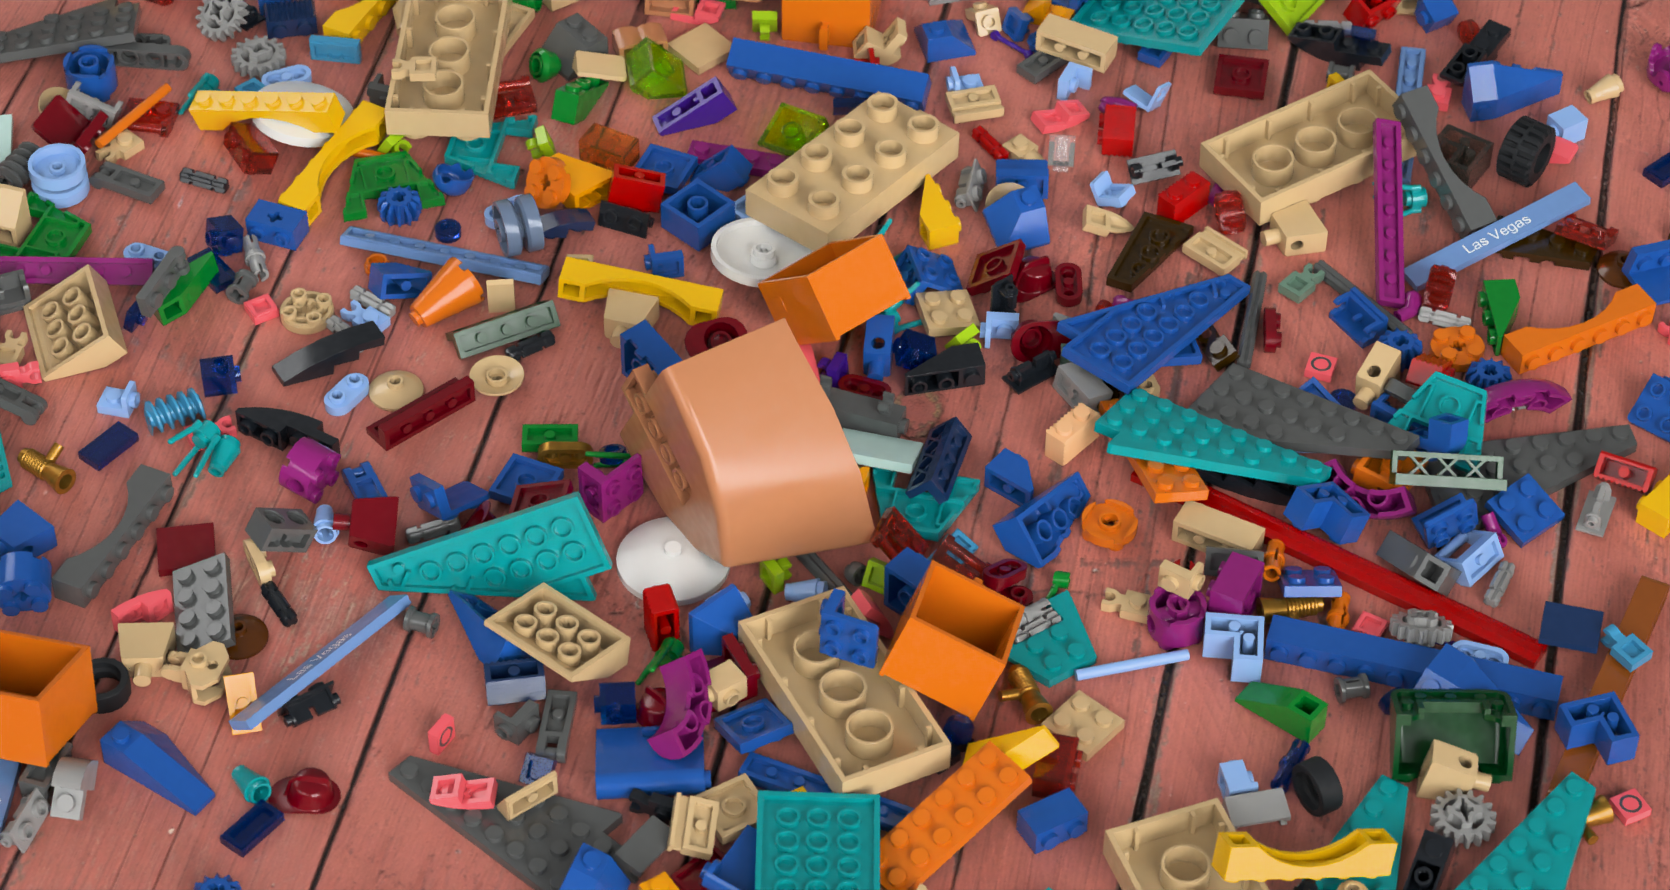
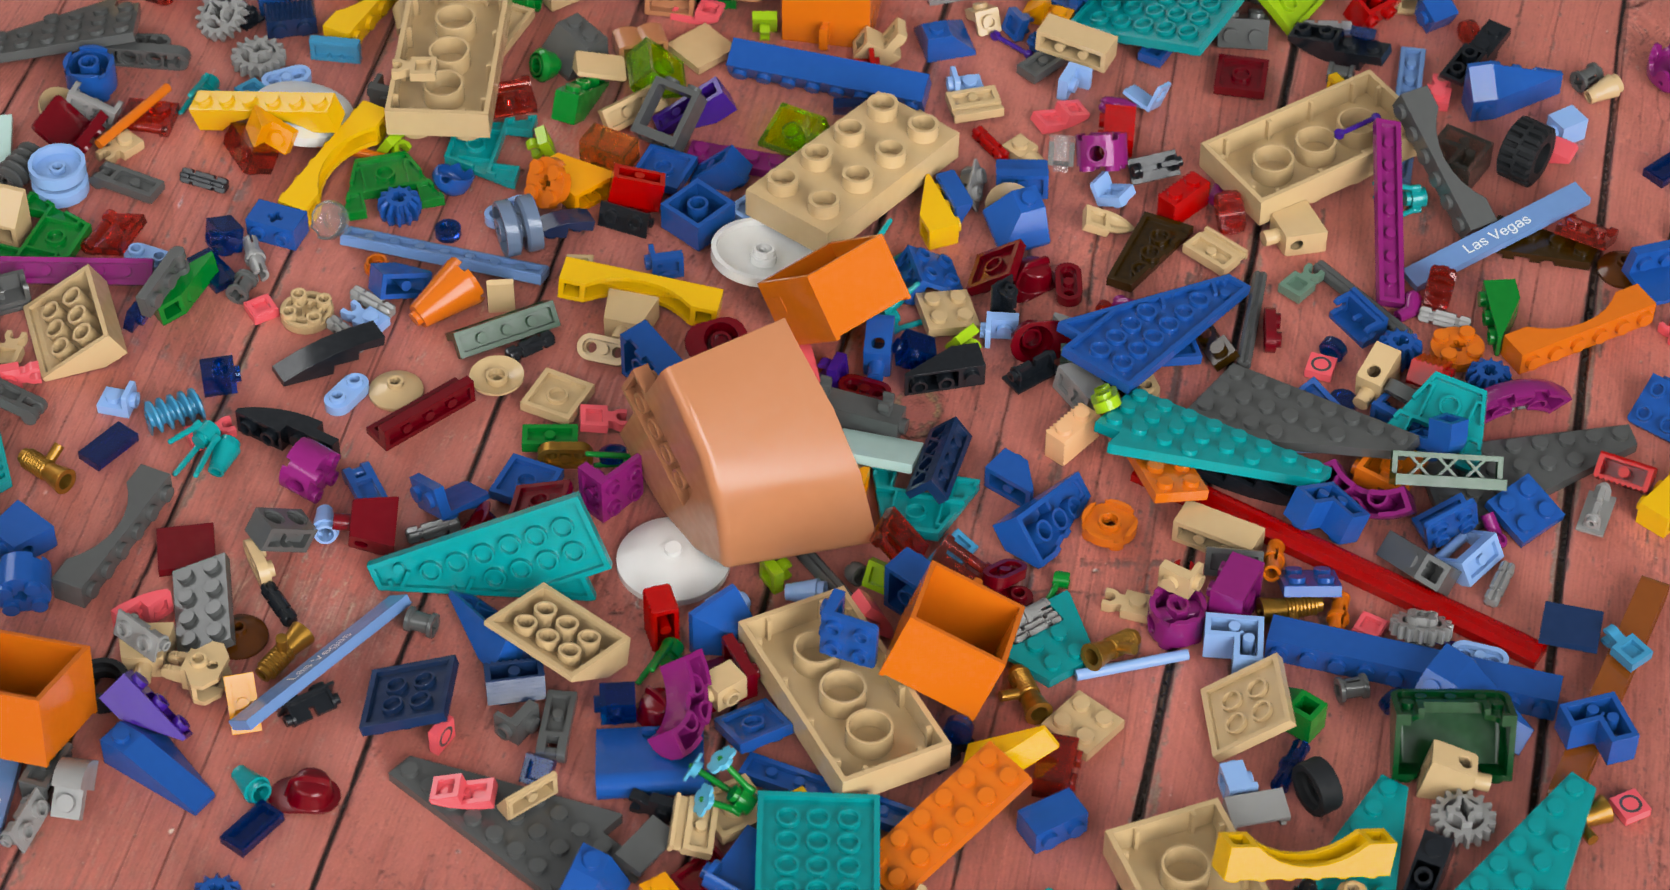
none -> clear red plate [80,209,147,256]
none -> dark purple slope [99,669,193,741]
none -> light grey hinge [113,609,171,663]
none -> light orange slope [245,105,299,155]
none -> pearl gold piece [255,621,315,682]
none -> clear hair [310,200,350,240]
none -> dark blue plate [359,655,459,737]
none -> tan plate [520,367,595,424]
none -> tan plate [577,333,621,367]
none -> coral plate [579,404,628,433]
none -> tan plate [598,83,668,135]
none -> dark grey window [630,75,707,152]
none -> plant [683,745,758,817]
none -> blue slope [936,170,973,223]
none -> magenta brick [1076,132,1128,172]
none -> pearl gold piece [1081,628,1141,671]
none -> lime plate [1091,383,1122,414]
none -> tan plate [1200,652,1296,763]
none -> clear blue tile [1319,336,1347,362]
none -> dark purple hinge [1334,113,1381,139]
none -> dark grey bush [1570,62,1604,93]

